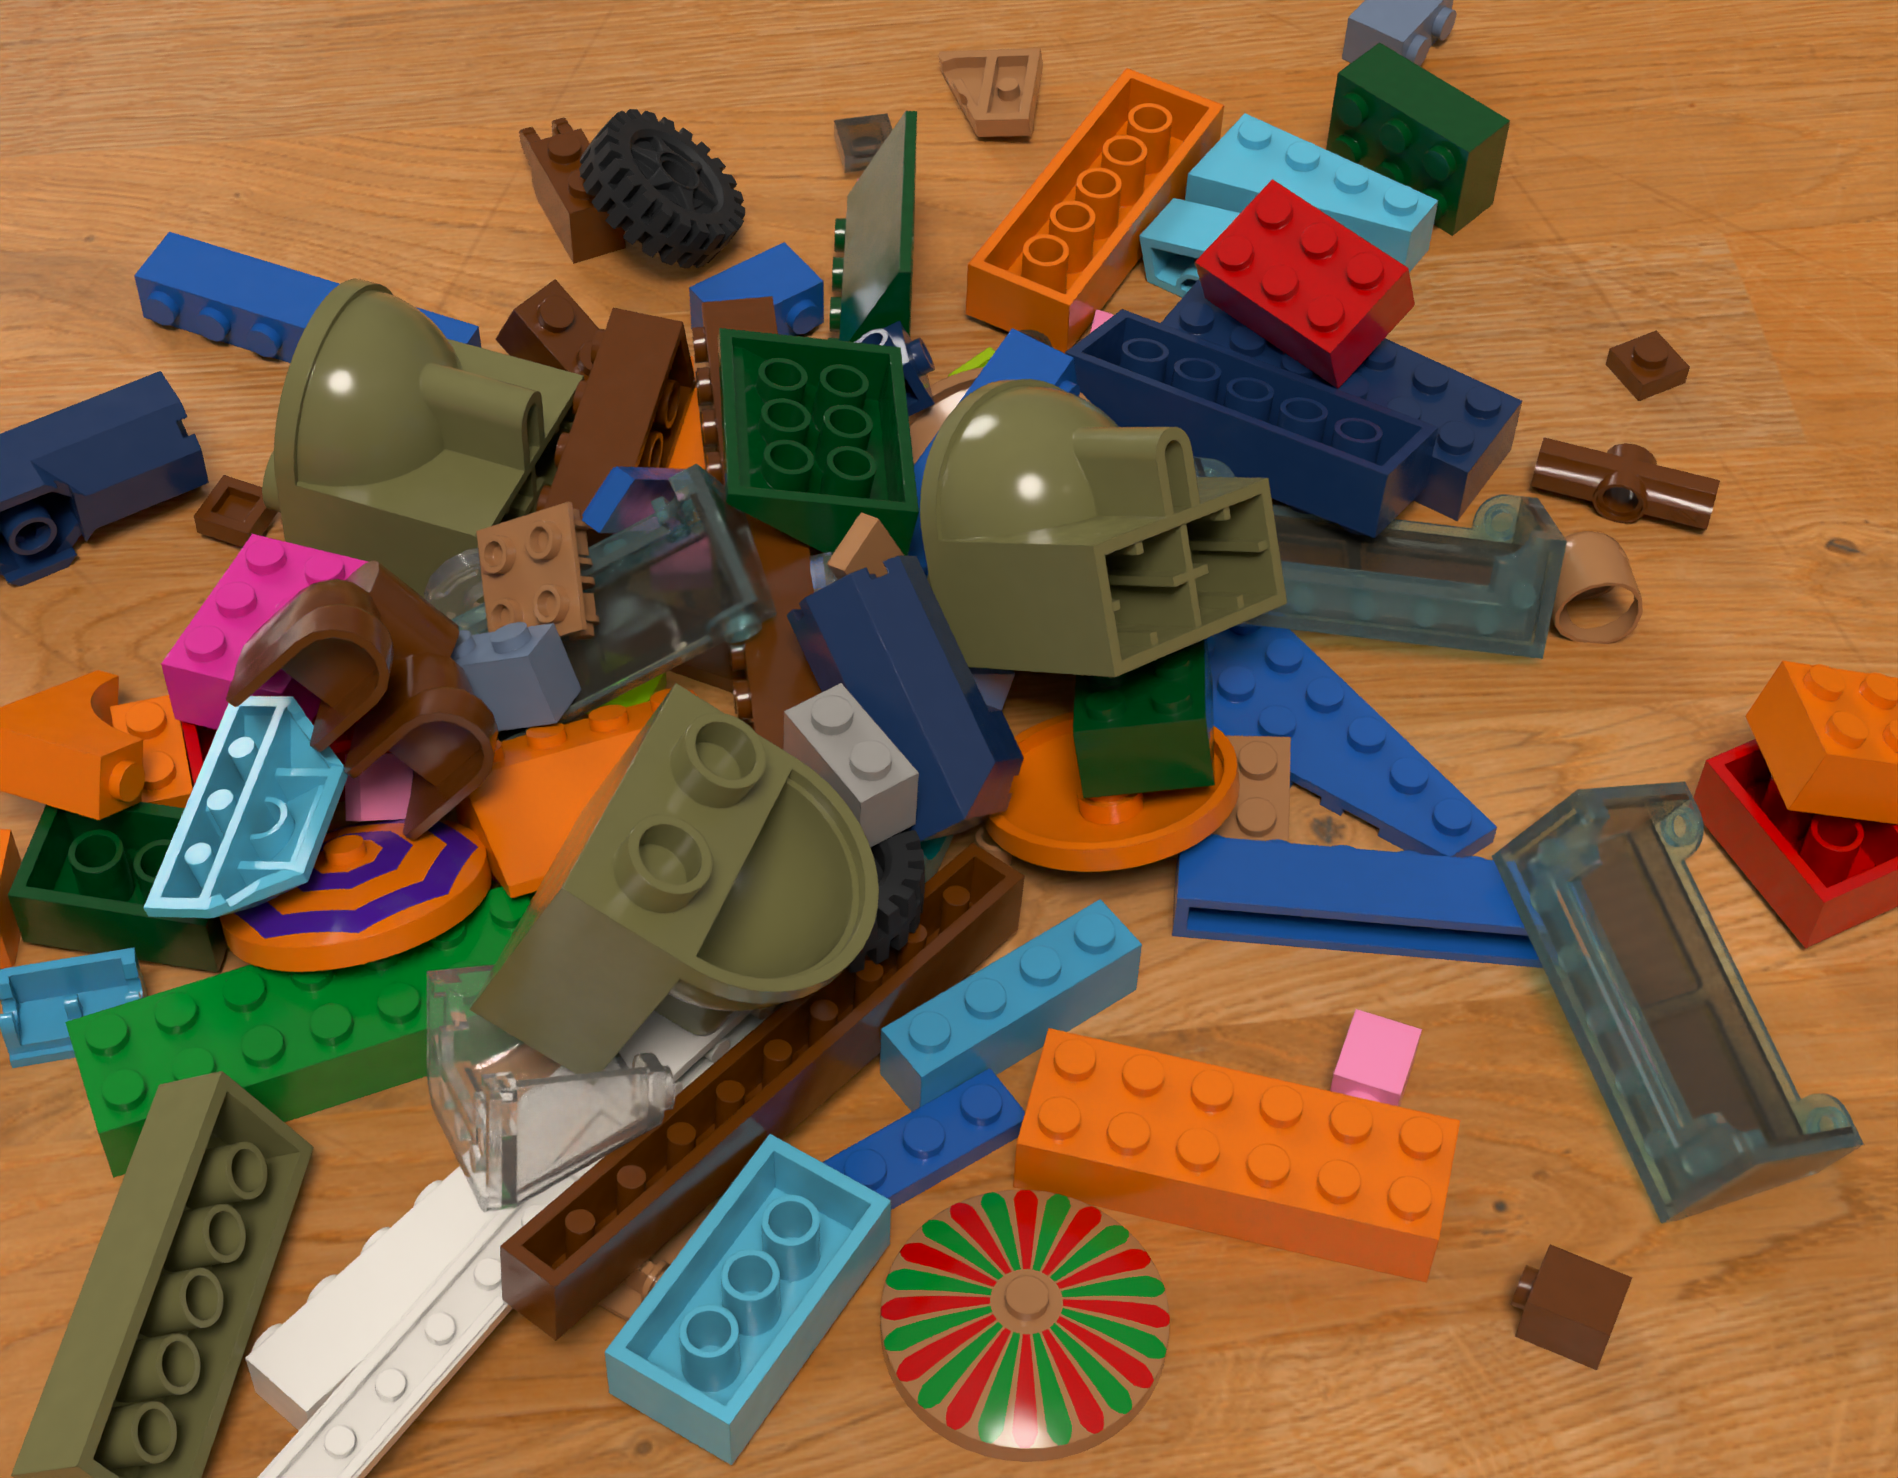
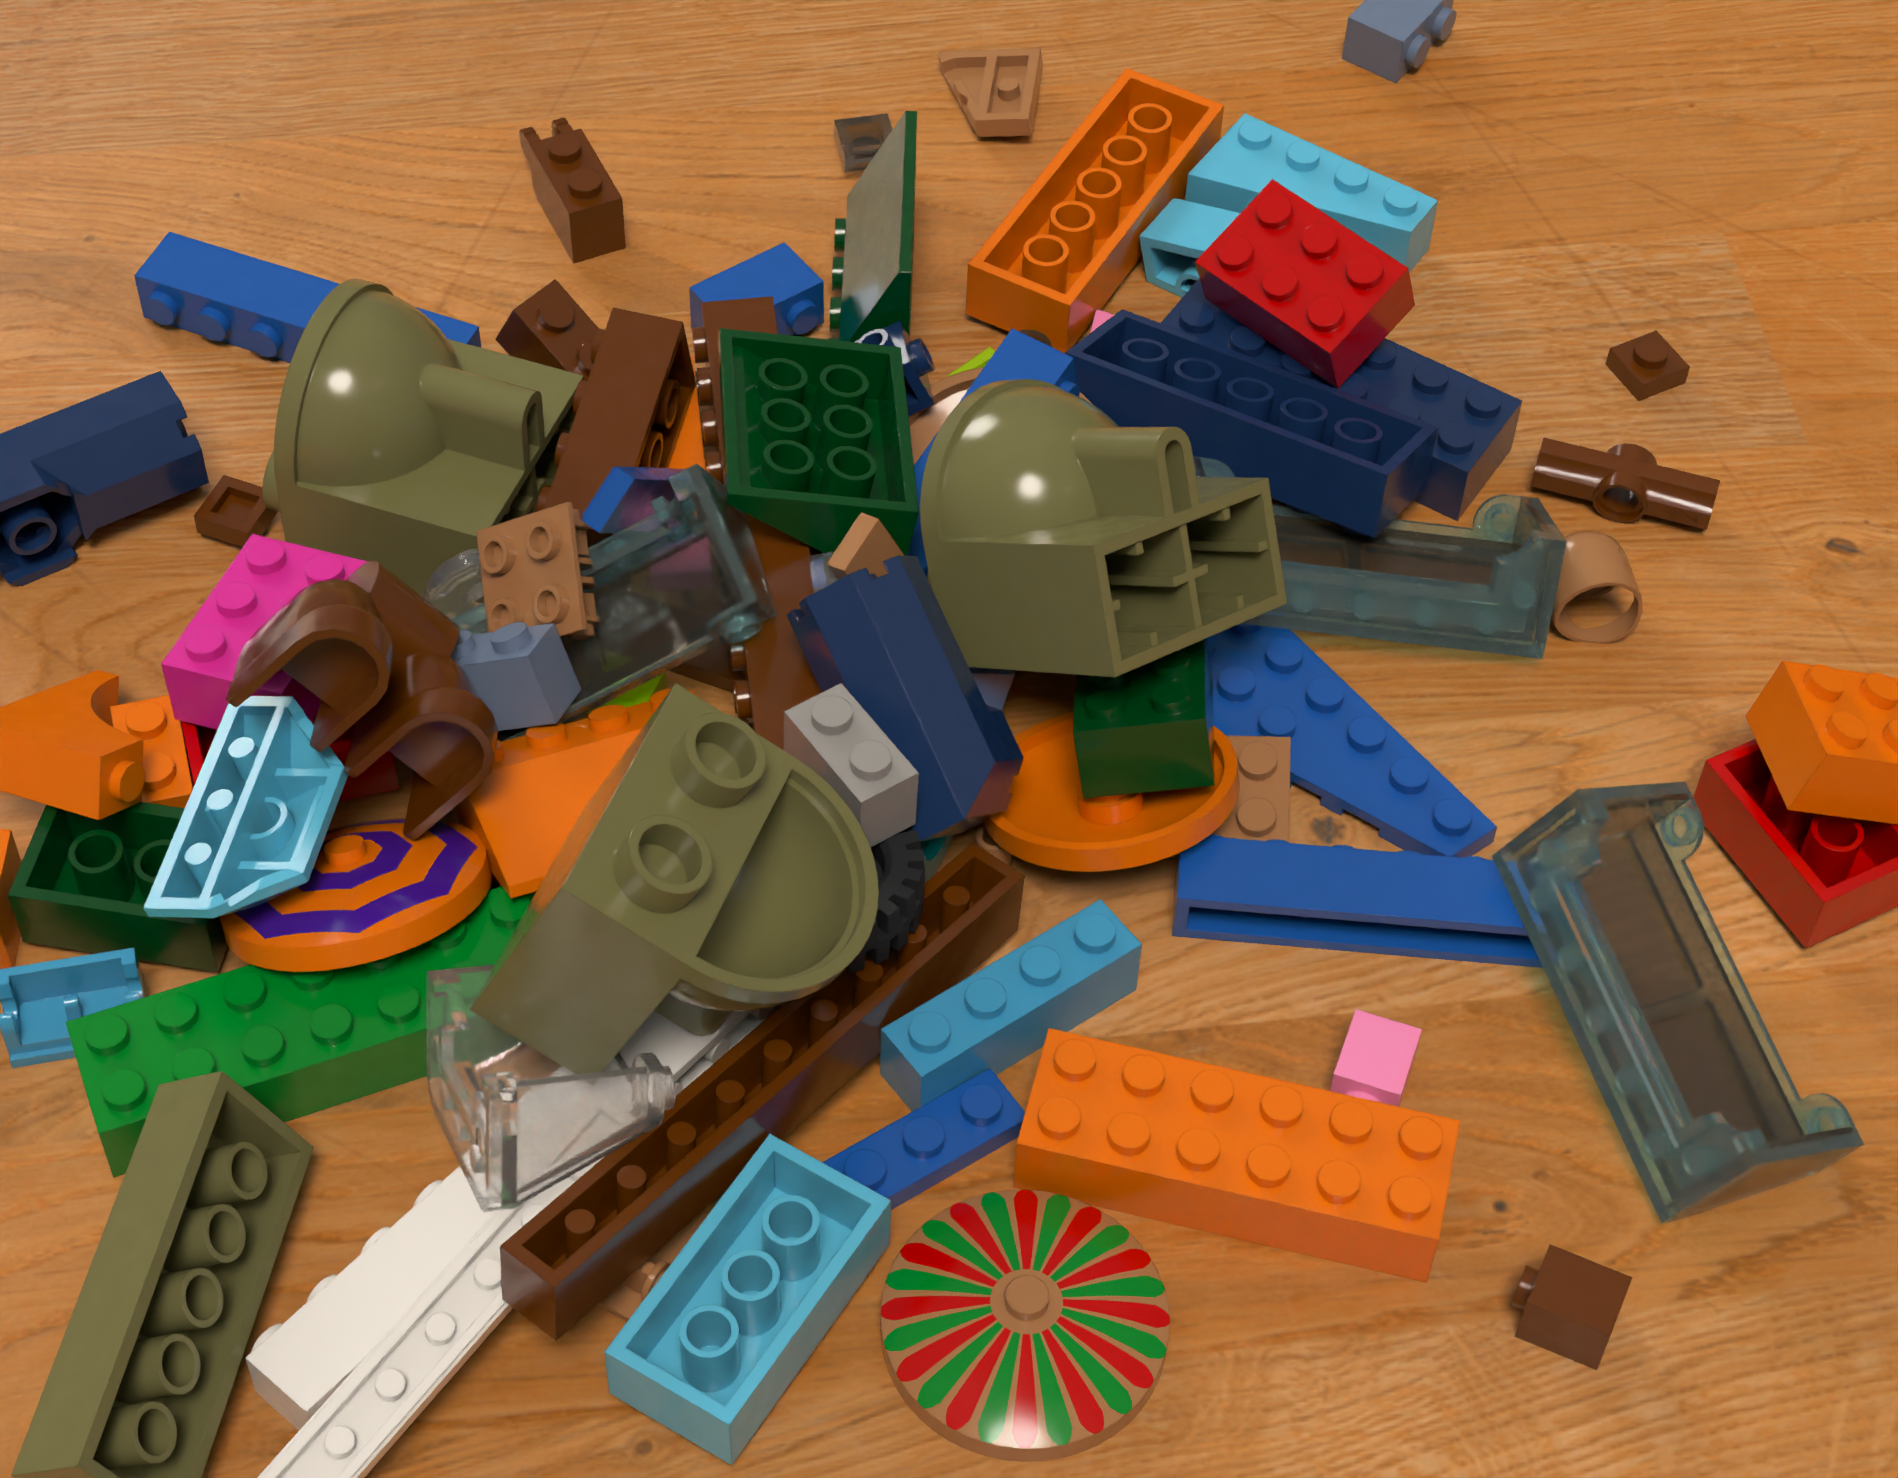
bright pink tile [345,753,413,821] -> none
black wheel [579,109,745,269] -> none
dark green brick [1326,42,1510,236] -> none

